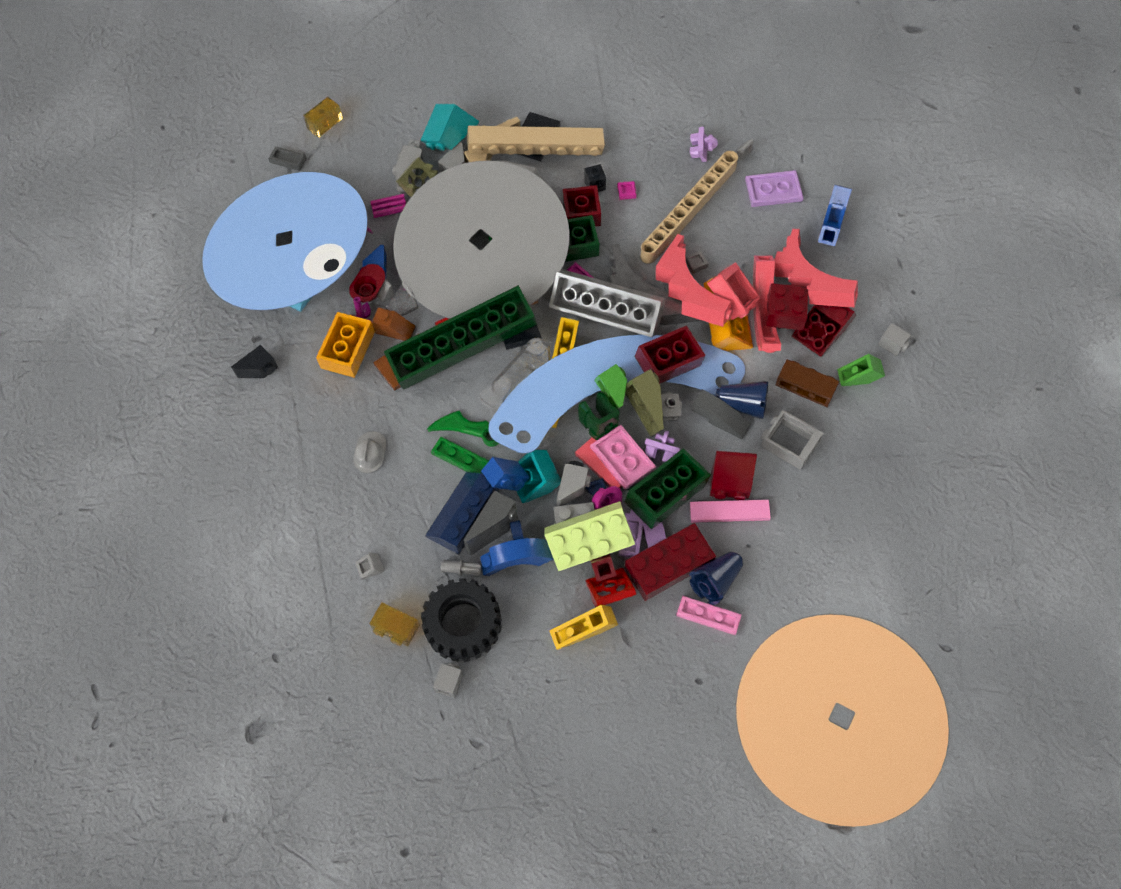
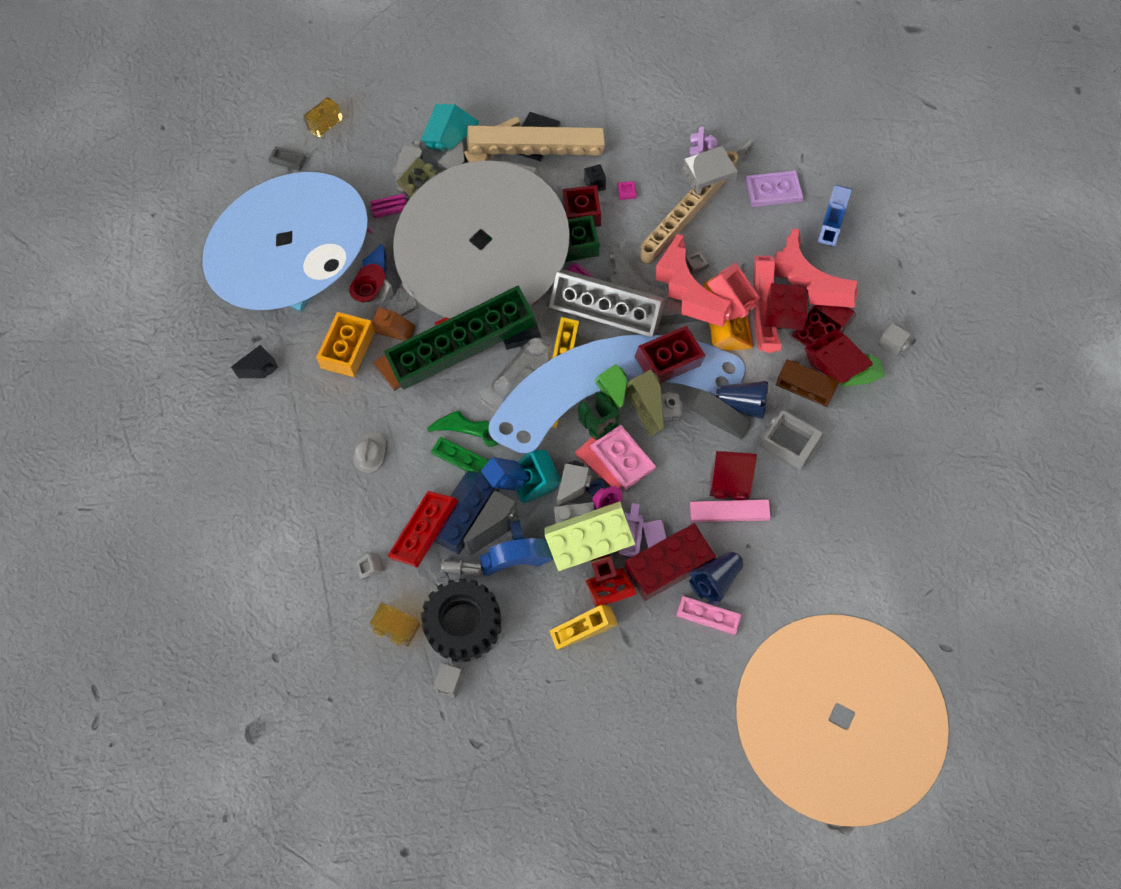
magenta plant [352,297,372,321] -> none
dark green brick [624,448,711,530] -> none
lavender hips [645,430,680,462] -> none
none -> red tile [388,491,458,568]
none -> light grey panel [682,146,737,195]
none -> dark red slope [804,330,873,384]

